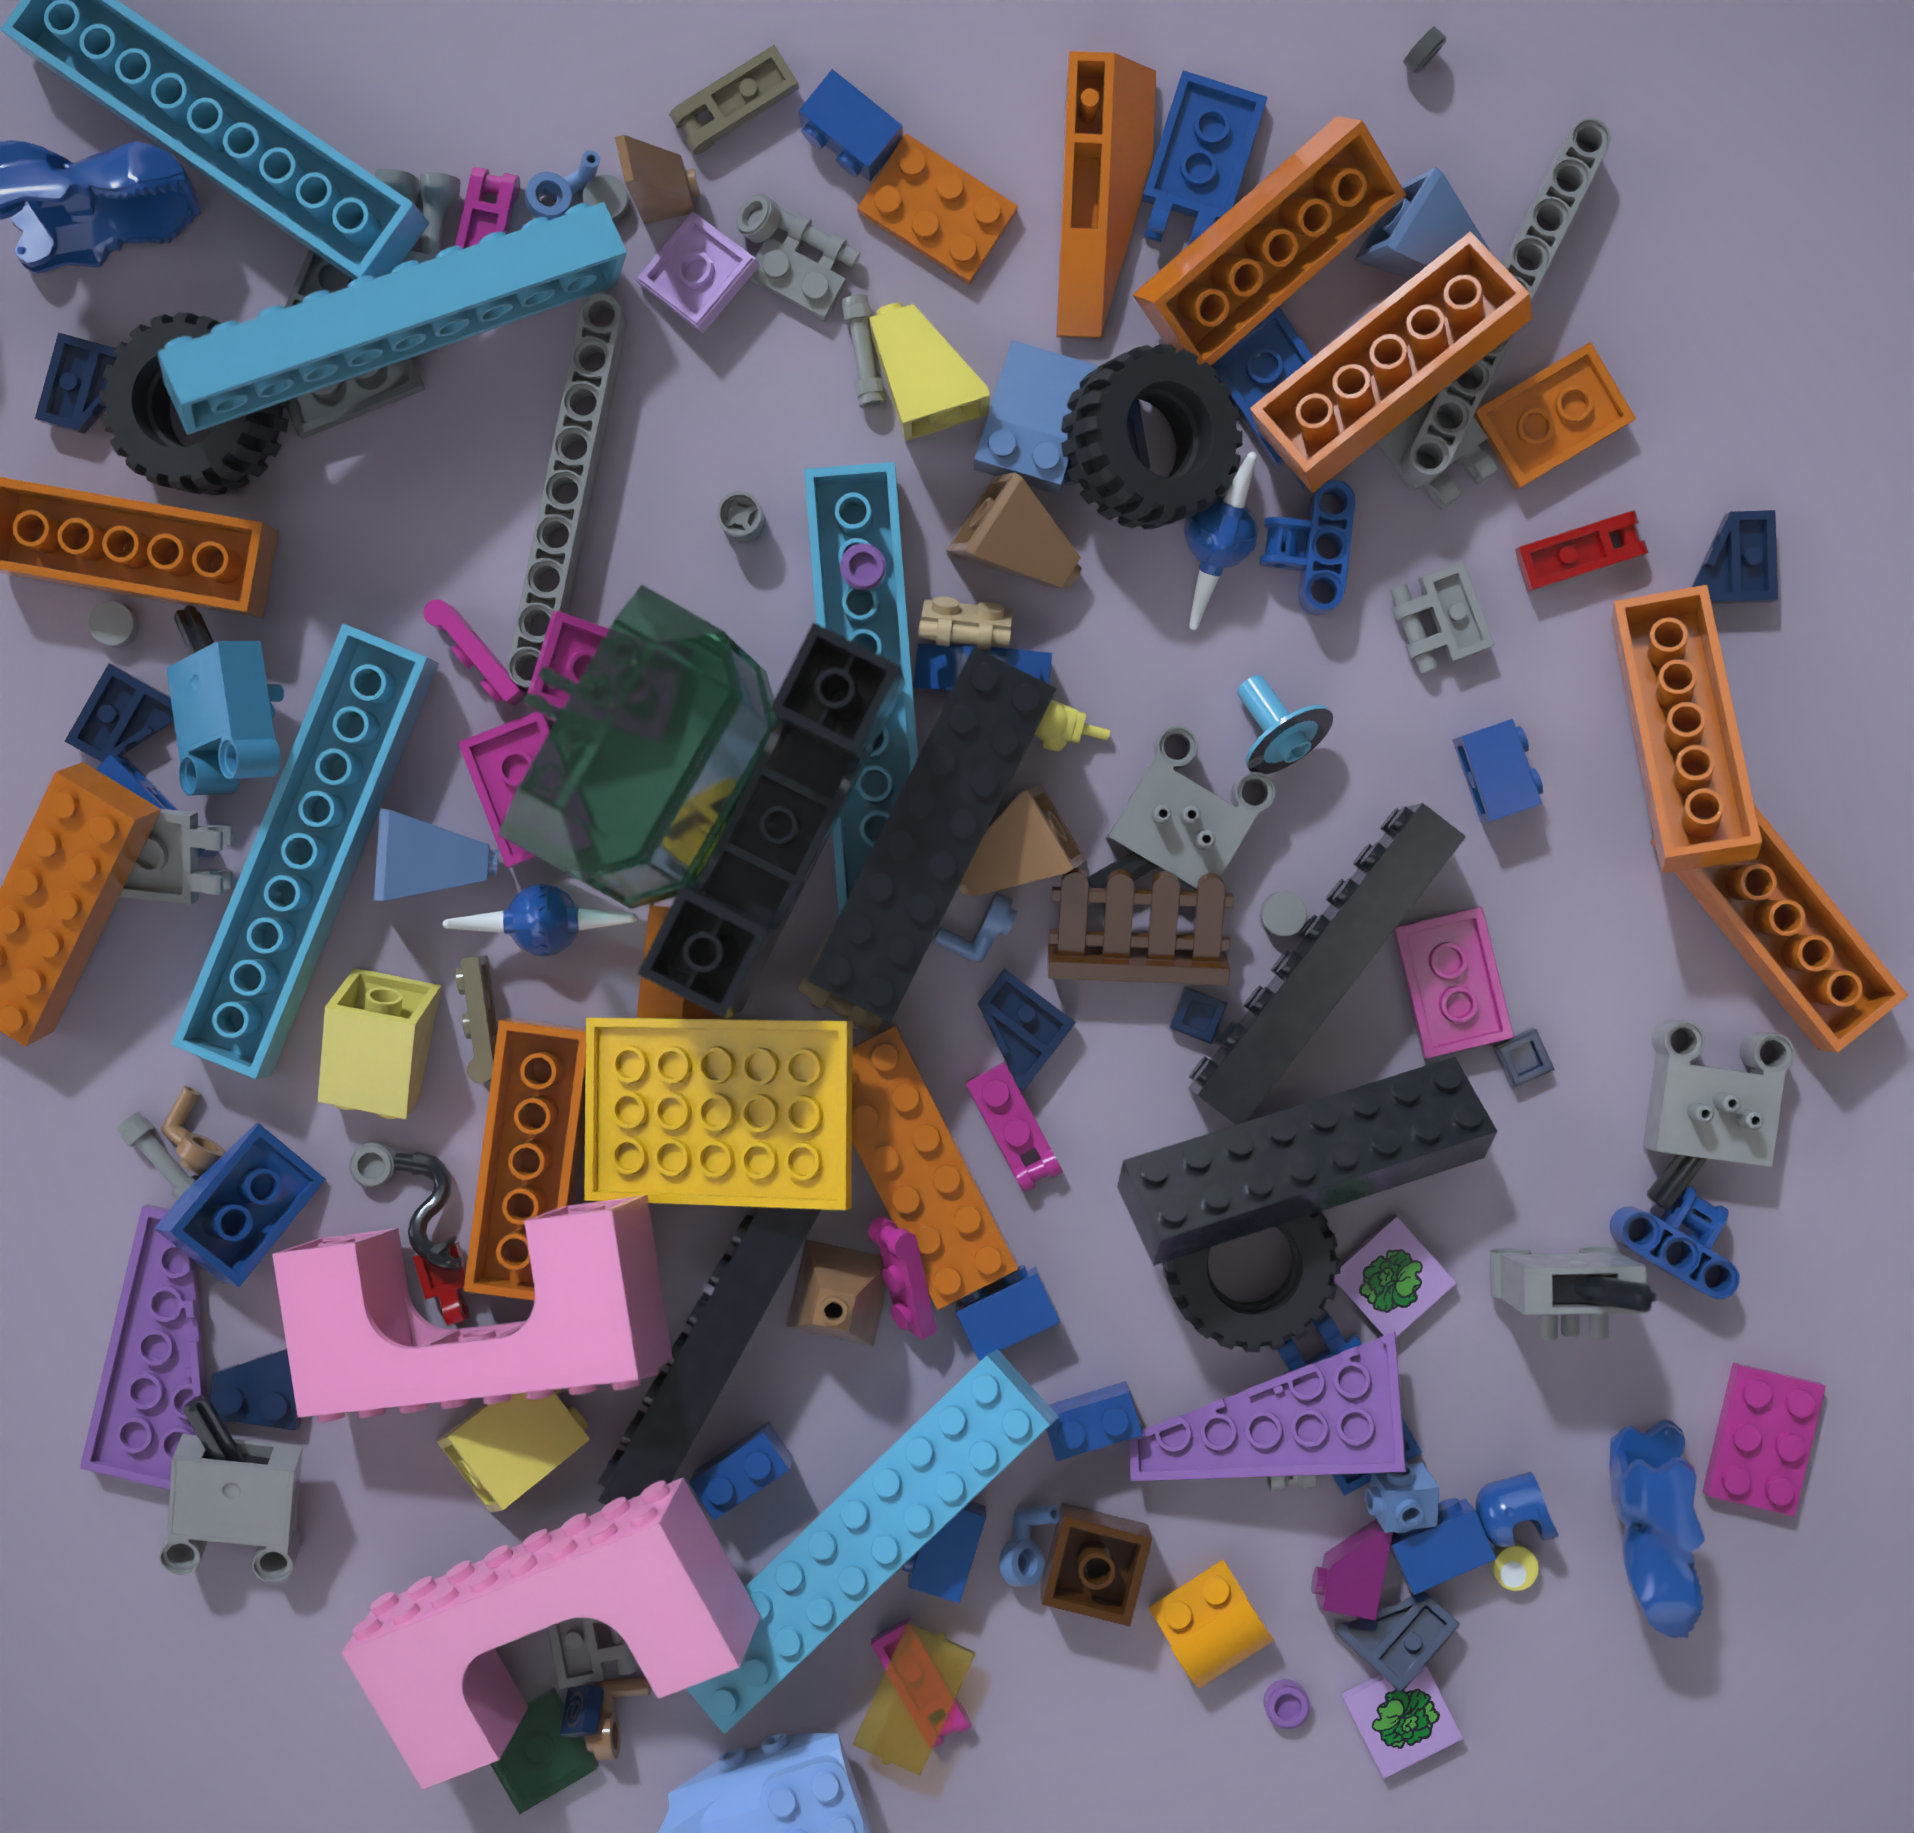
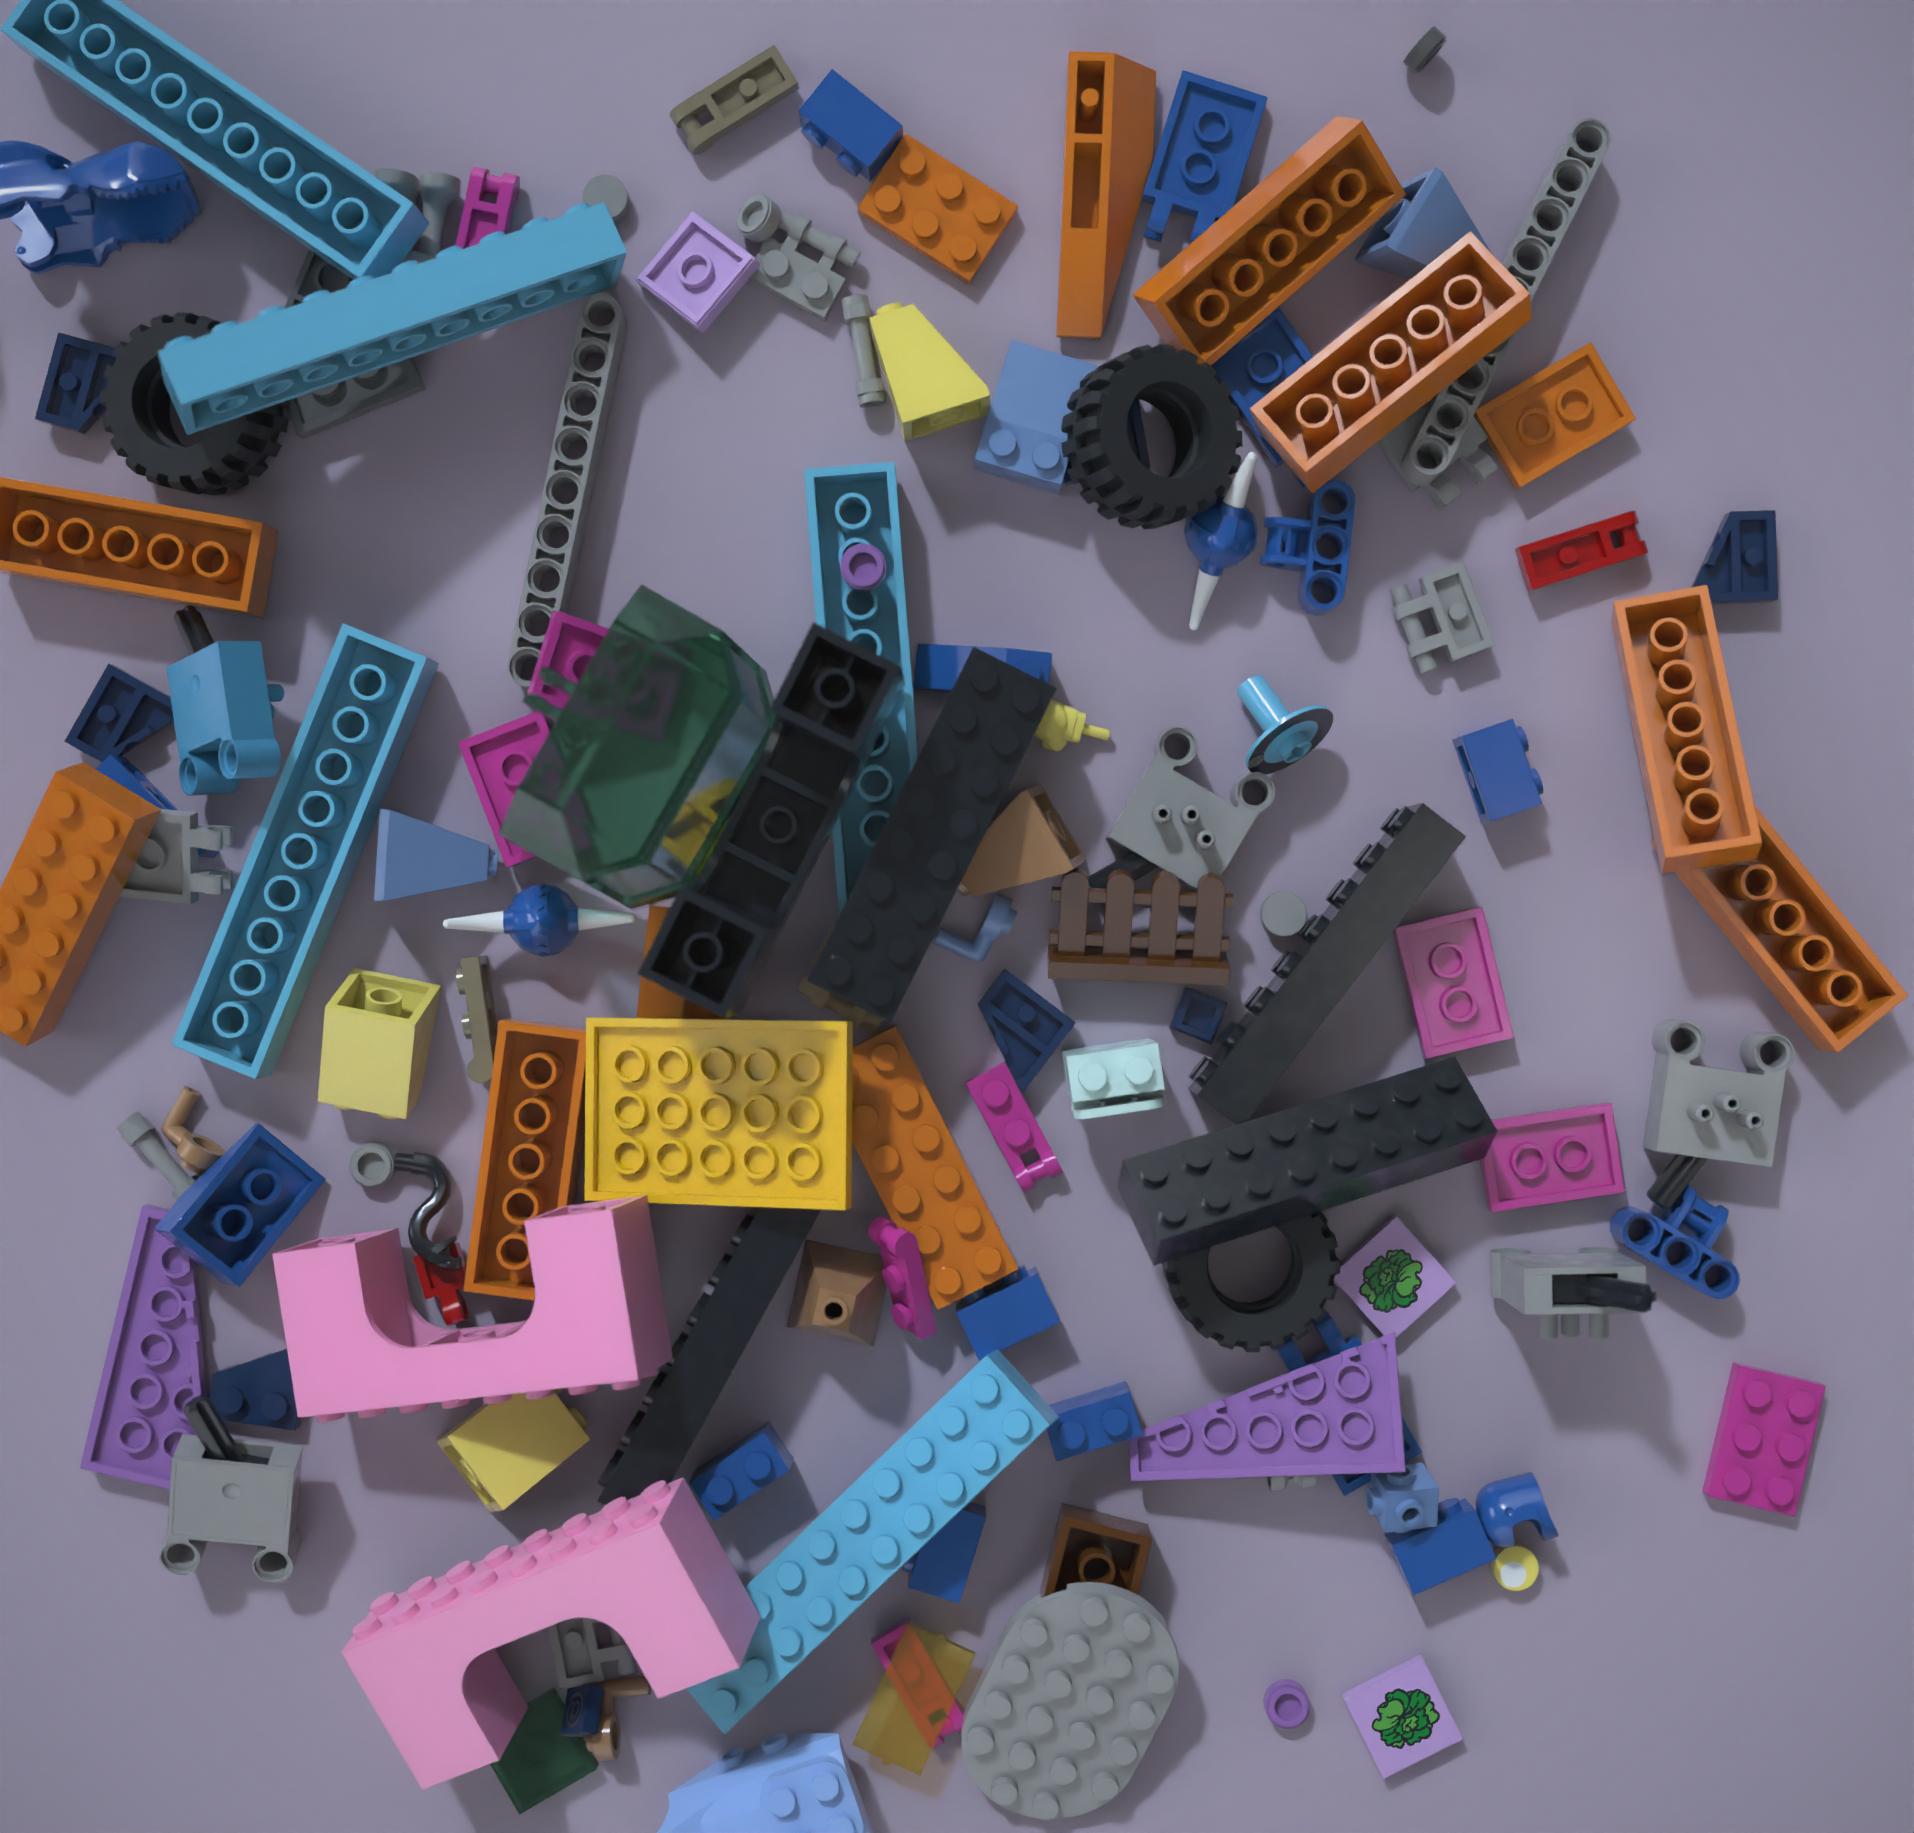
light grey tile [89,601,139,647] -> none
dark pink plate [423,599,527,706] -> none
medium blue plate [525,150,600,220] -> none
medium nougat slope [615,135,700,224] -> none
light grey wheel [717,491,765,543] -> none
tan plate [918,597,1013,651] -> none
medium nougat slope [946,472,1082,589] -> none
medium blue plate [999,1505,1060,1587] -> none
light orange brick [1148,1559,1275,1689] -> none
magenta slope [1311,1519,1393,1621] -> none
dark blue wing [1334,1592,1460,1694] -> none
dark blue tile [1492,1028,1555,1088] -> none
blue animal [1609,1419,1705,1638] -> none
none -> light grey plate [961,1582,1179,1820]
none -> light aqua brick [1061,1038,1165,1119]
none -> dark pink plate [1480,1102,1625,1212]

